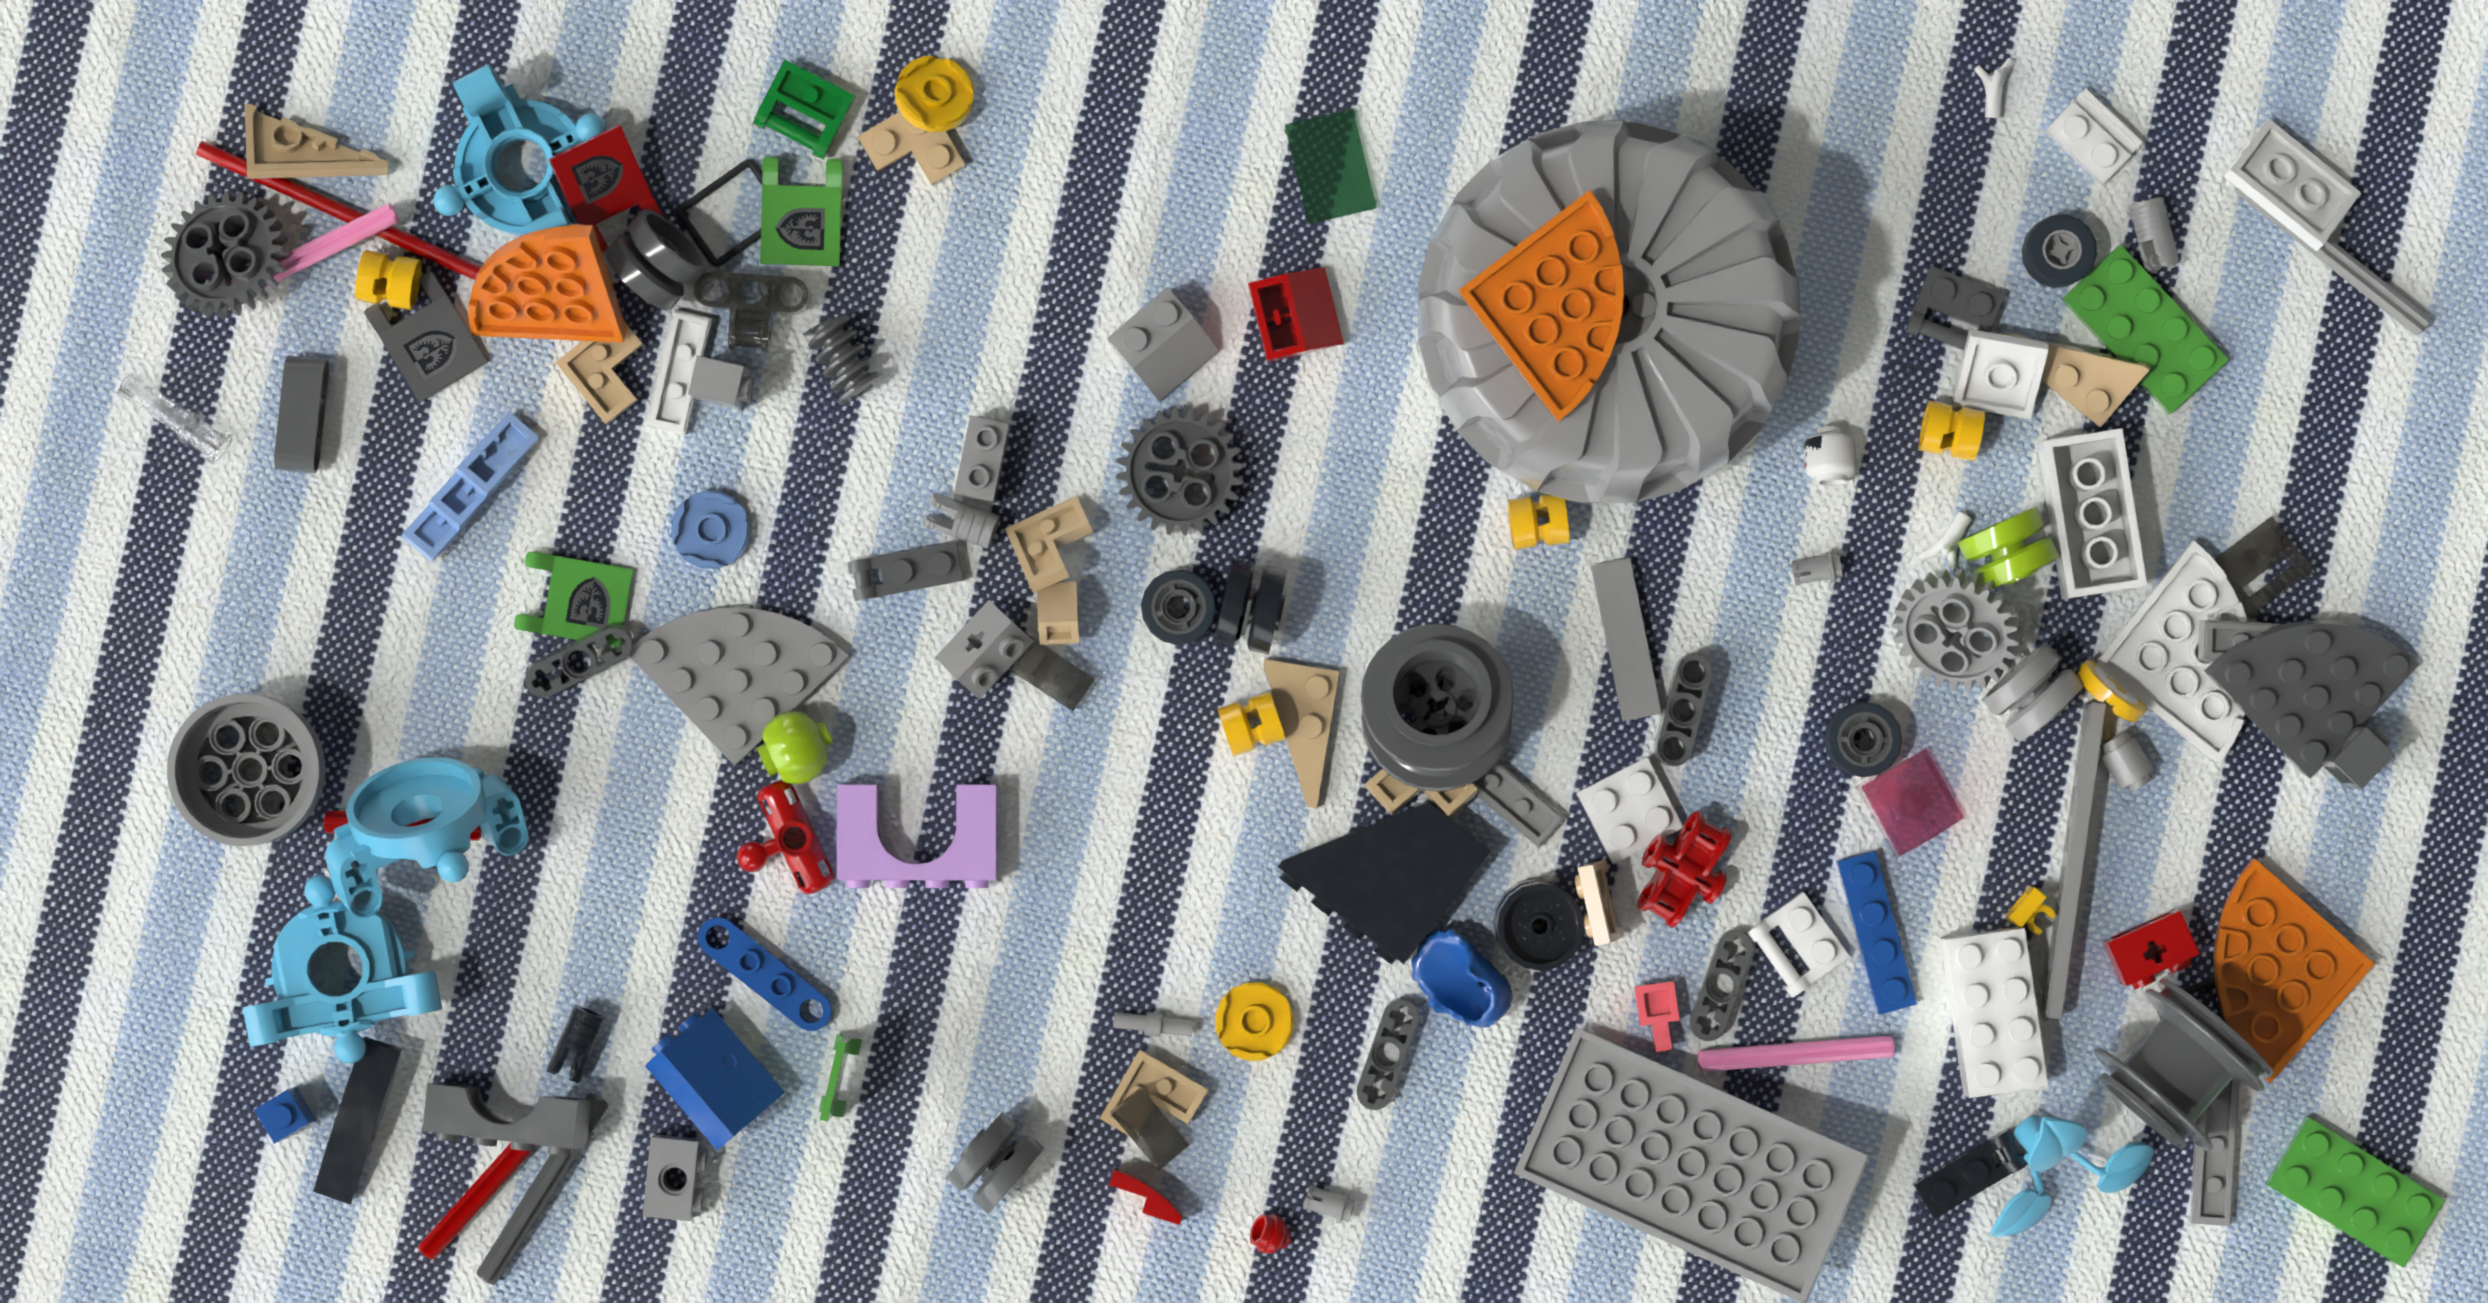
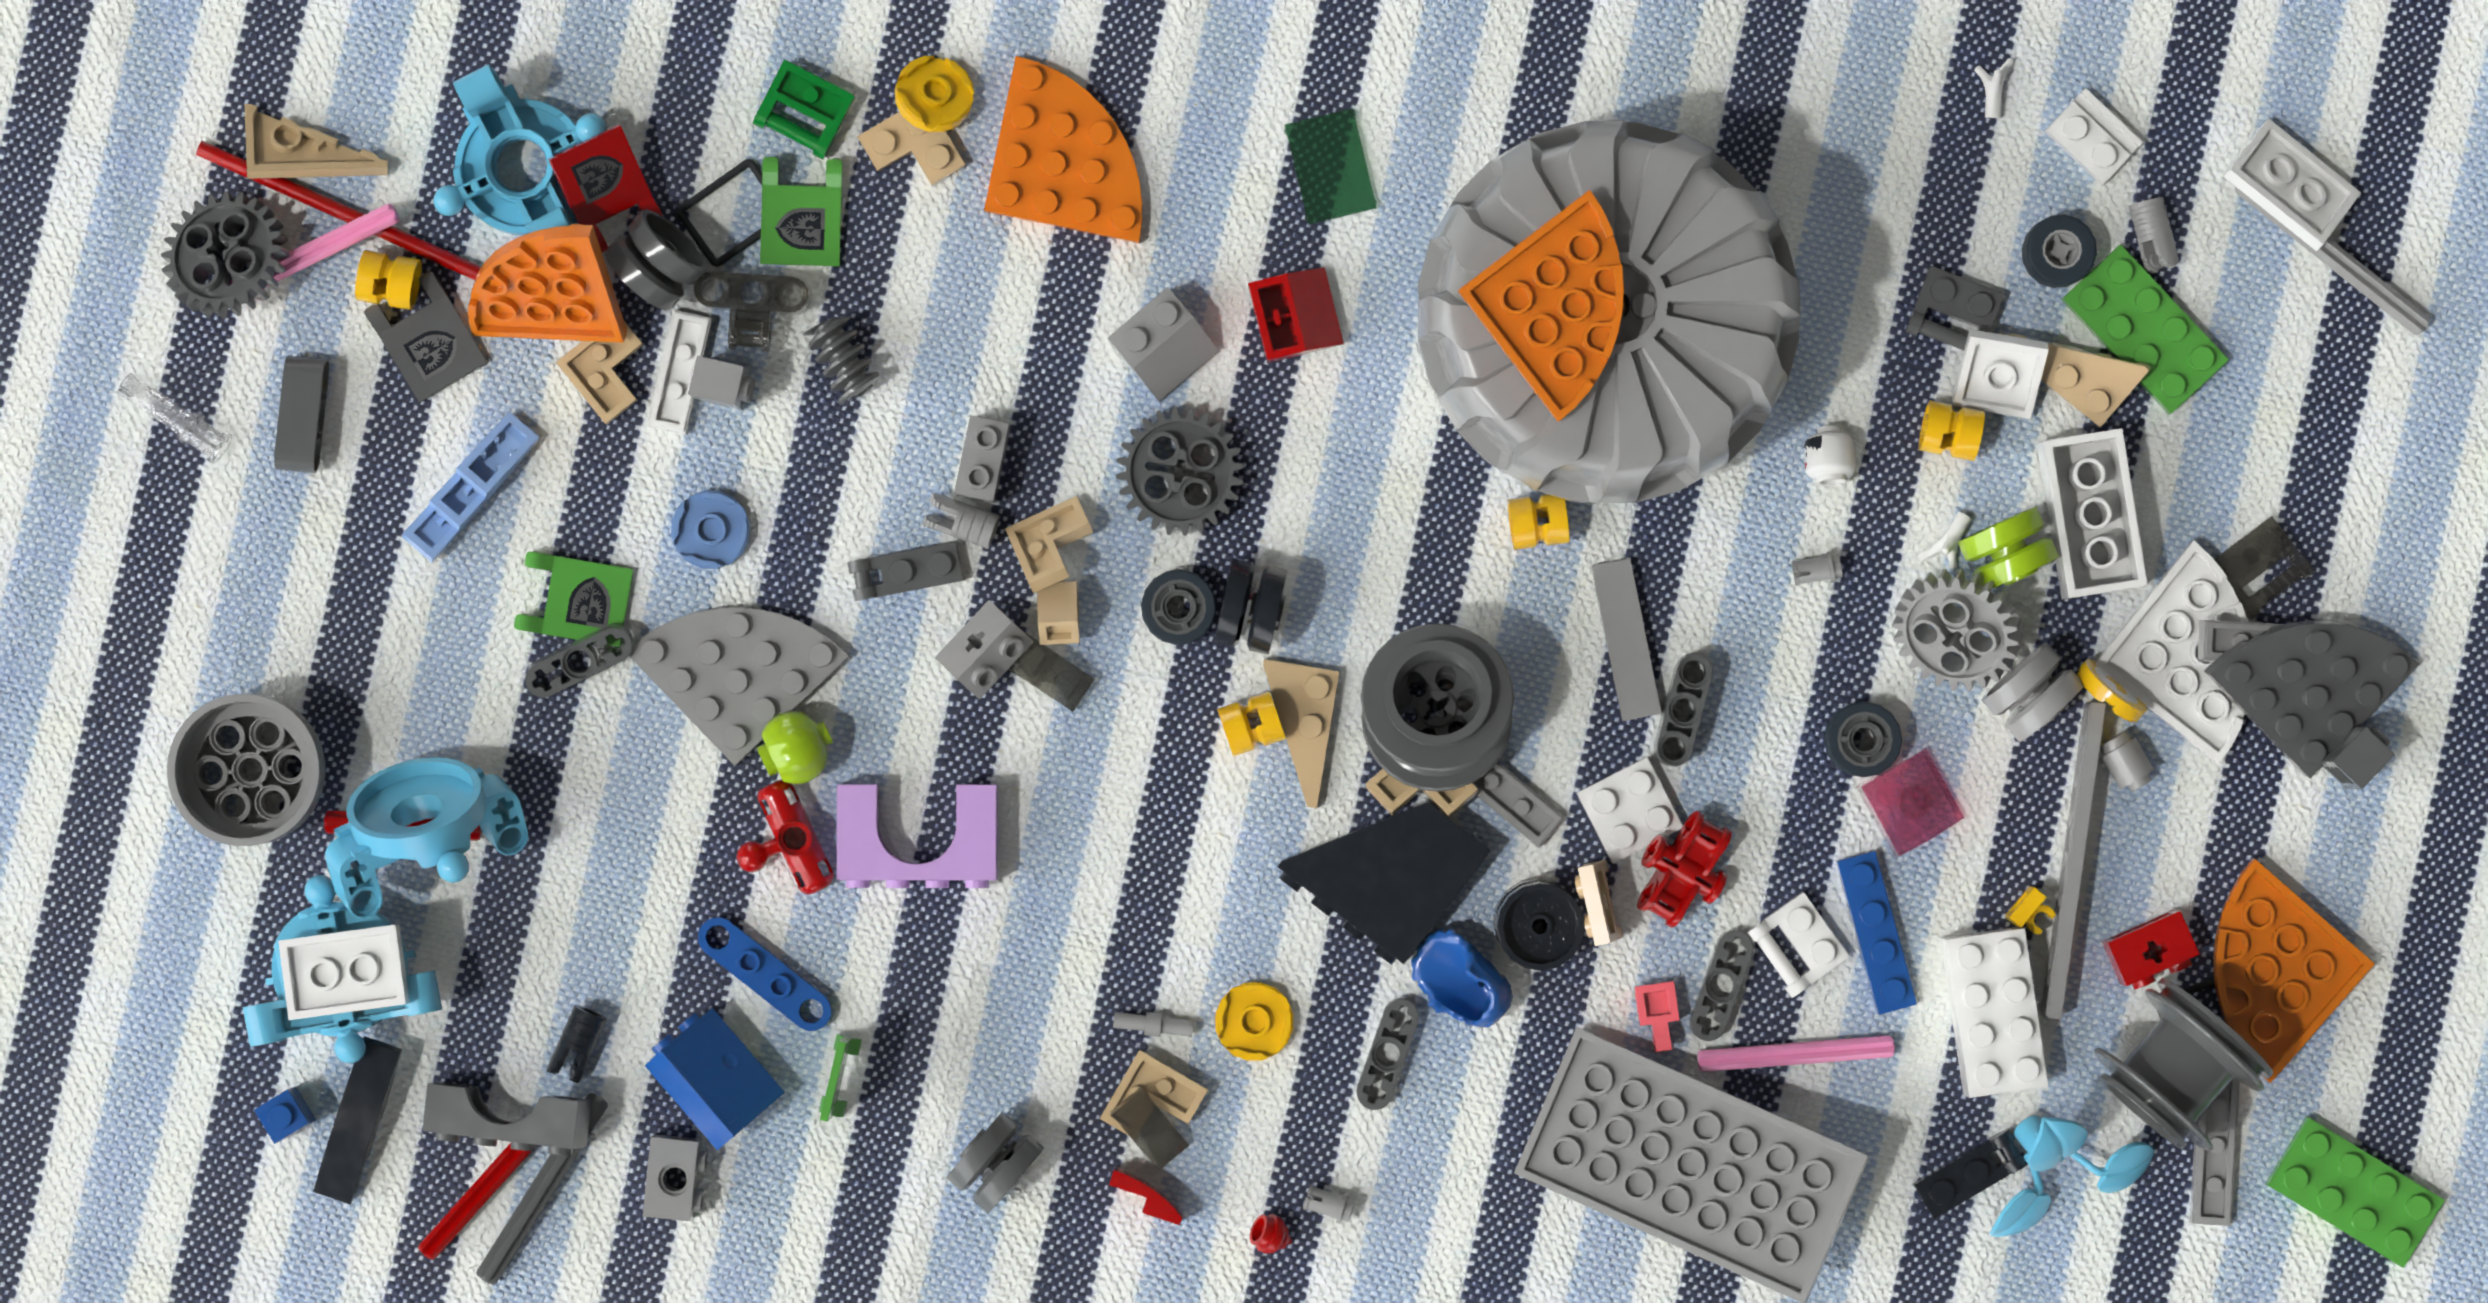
none -> white plate [278,924,410,1020]
none -> orange plate [984,56,1142,244]

